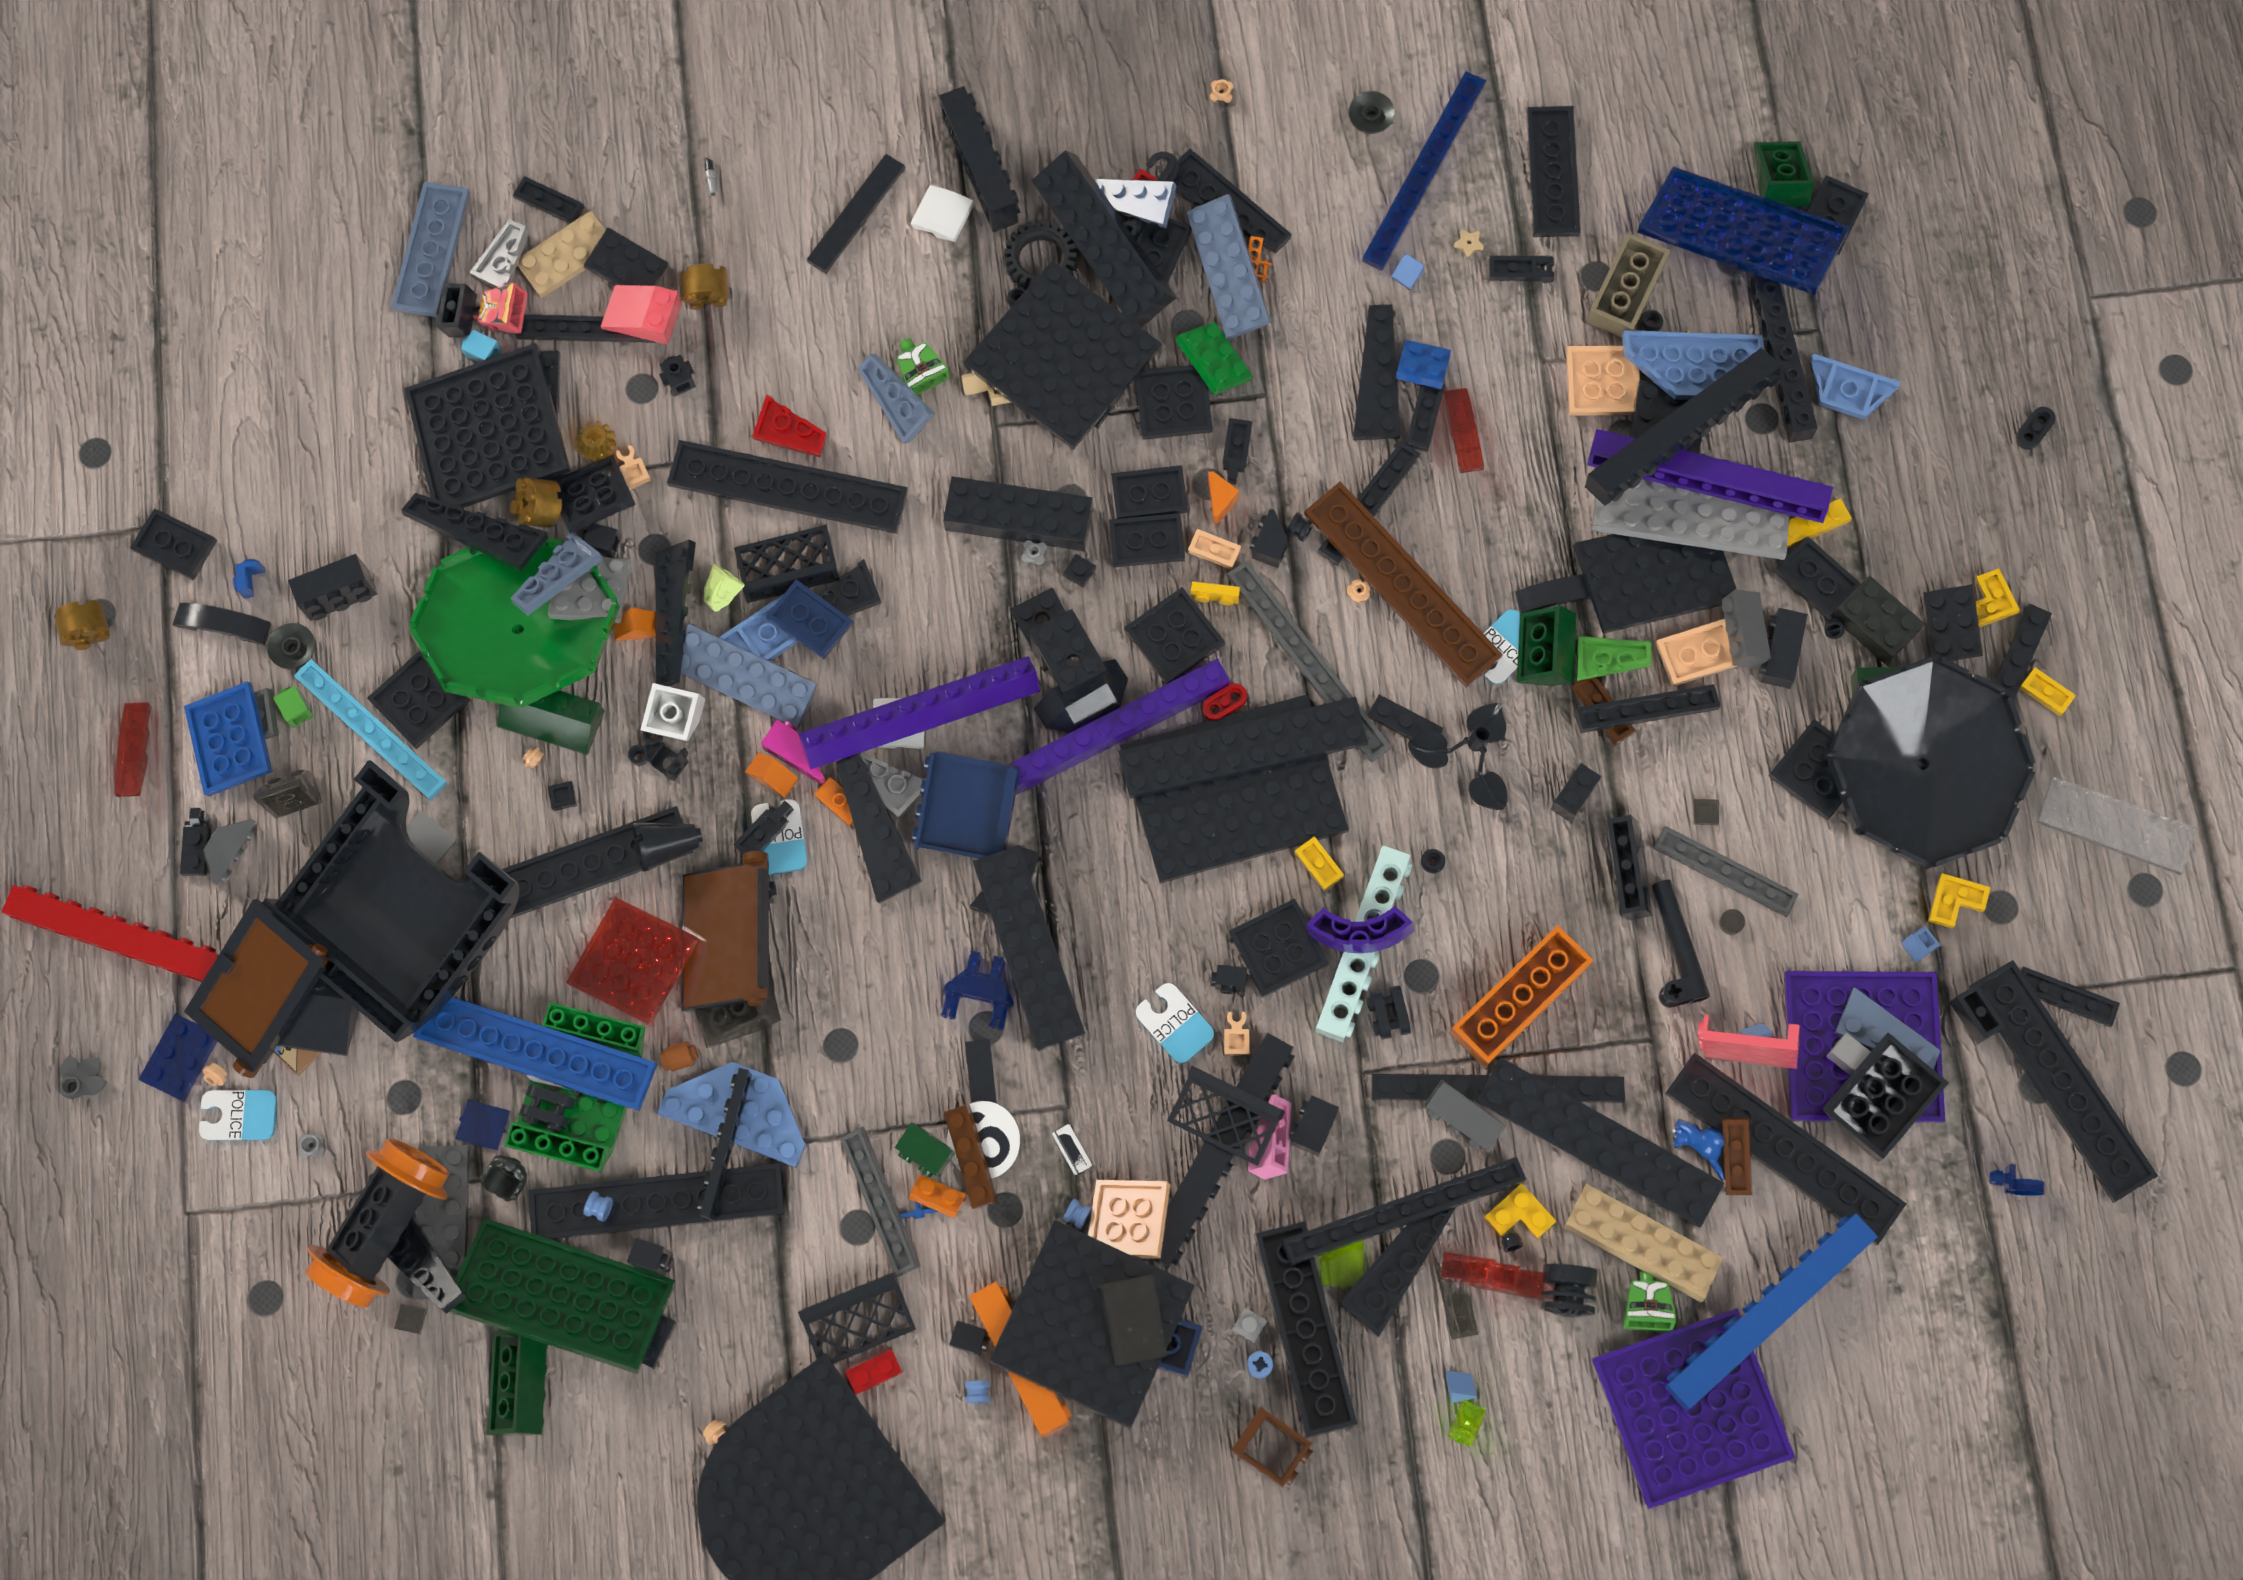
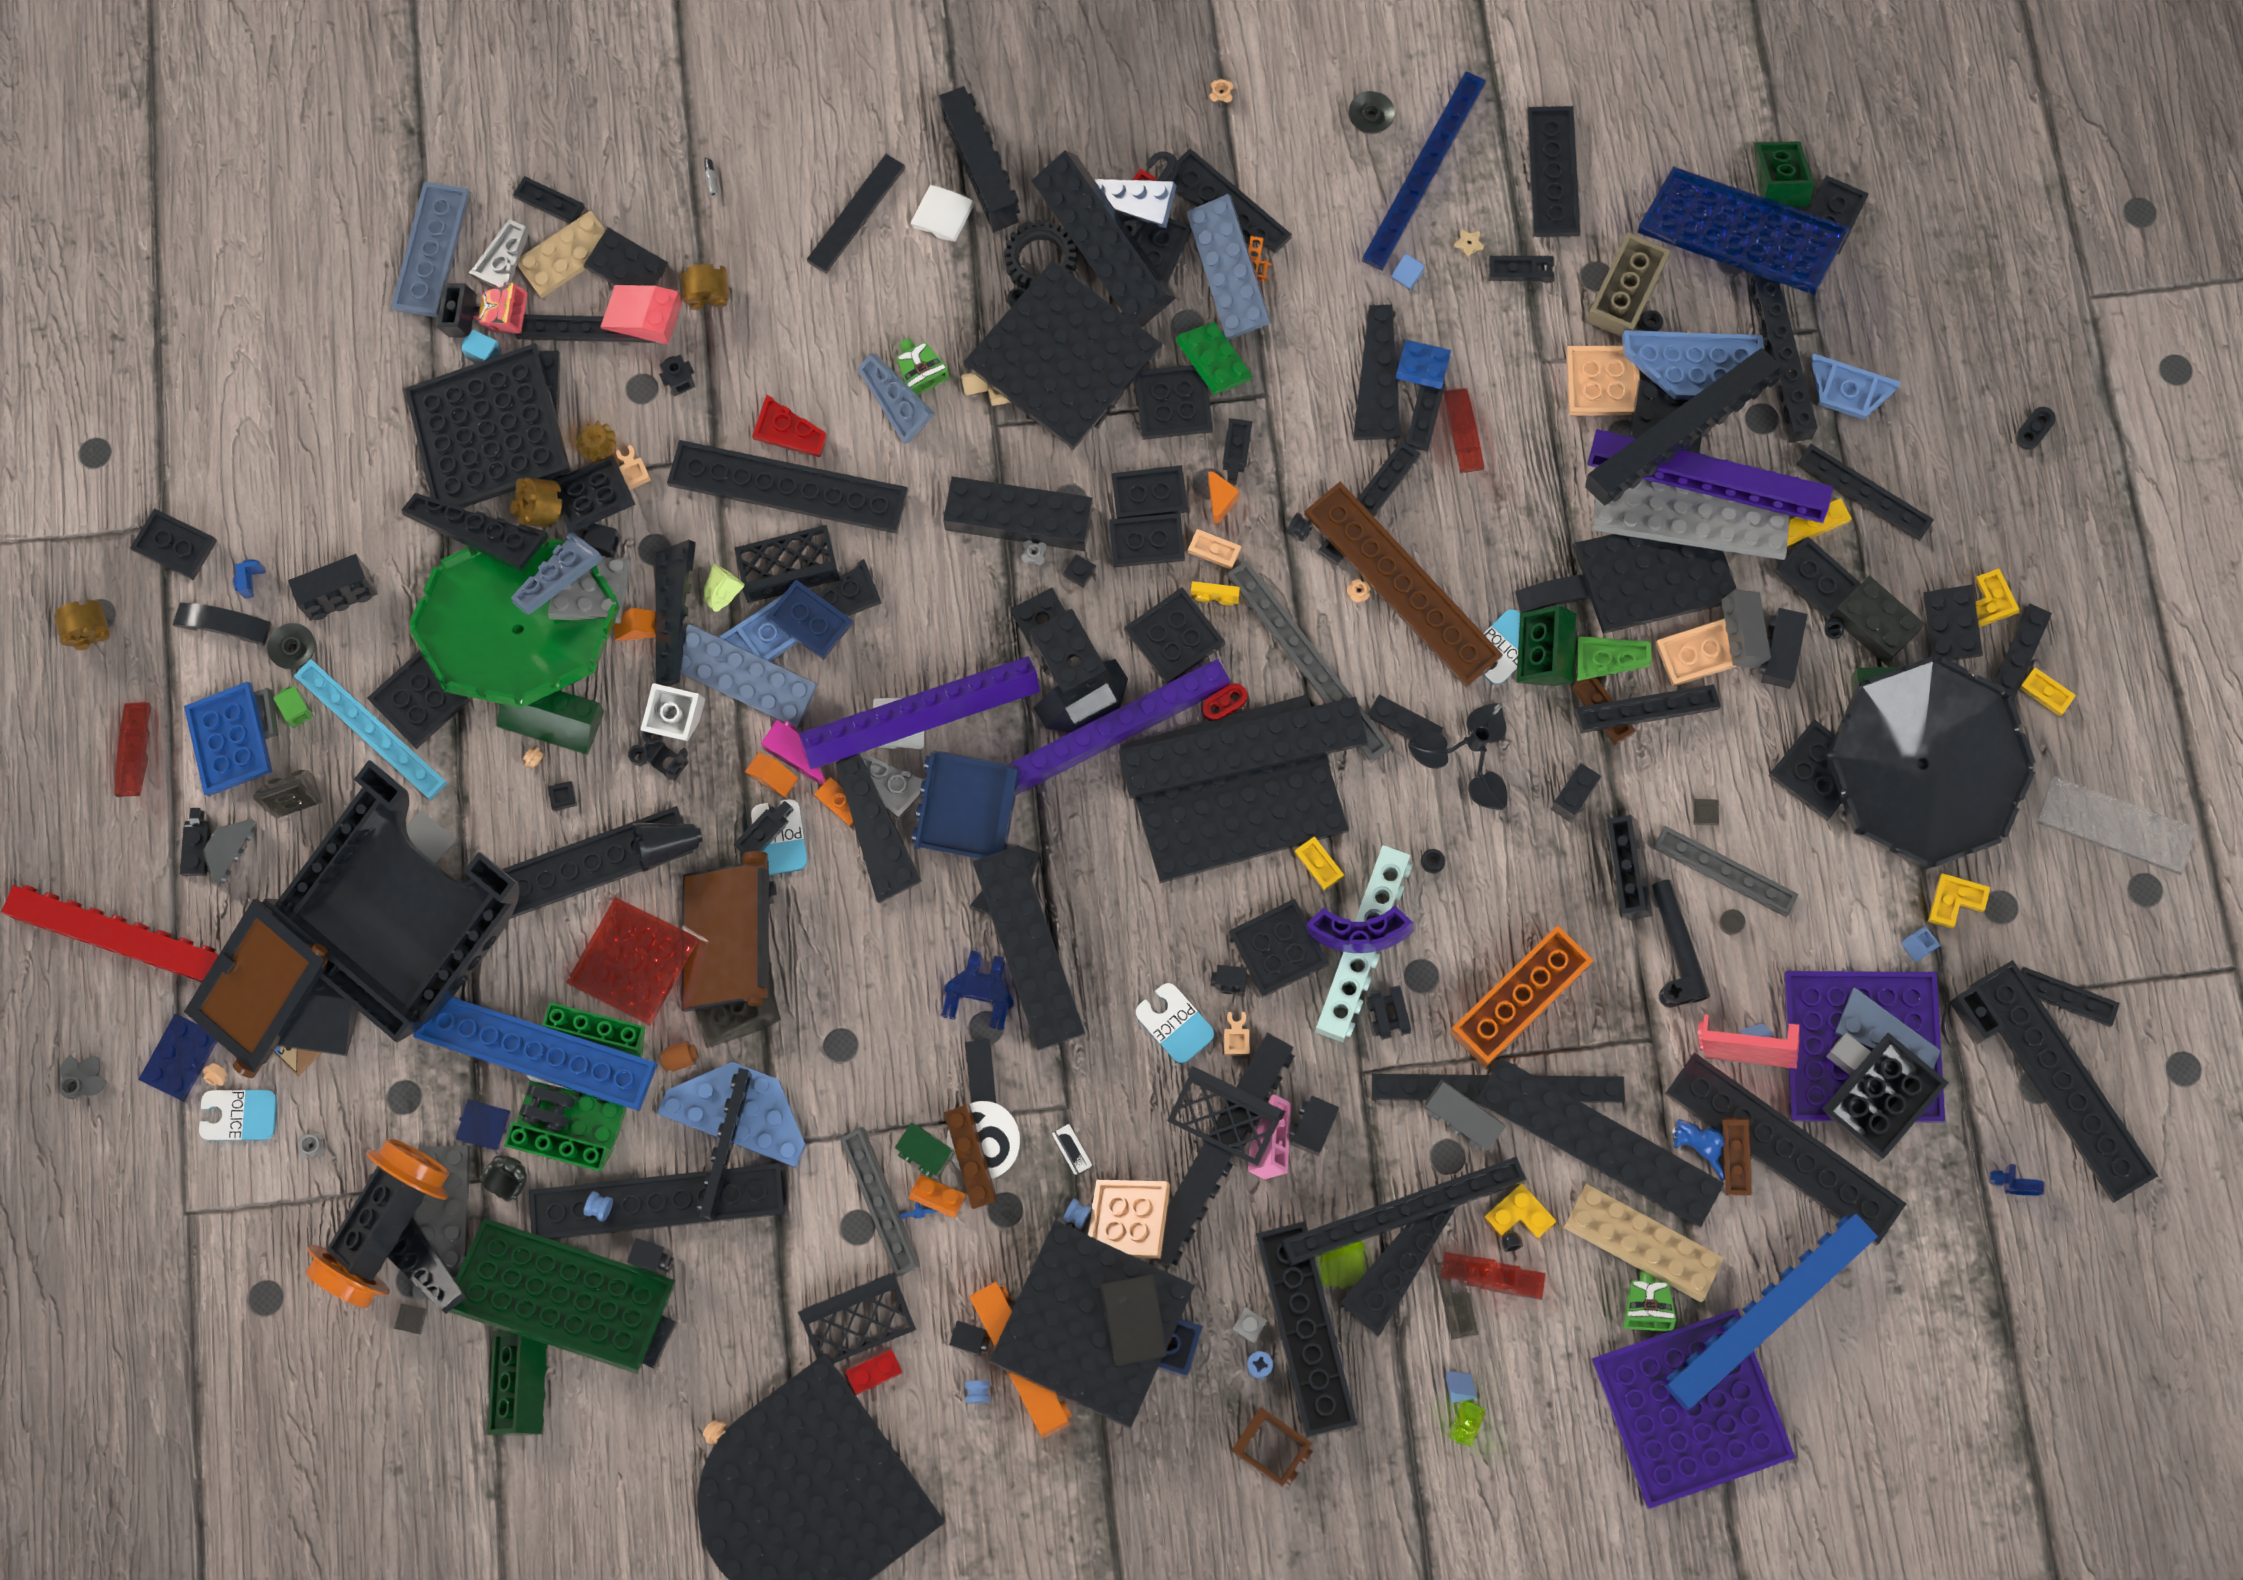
black slope [1249,509,1288,568] -> none
black wheel [1540,1264,1598,1317] -> none
none -> black plate [1797,444,1934,541]

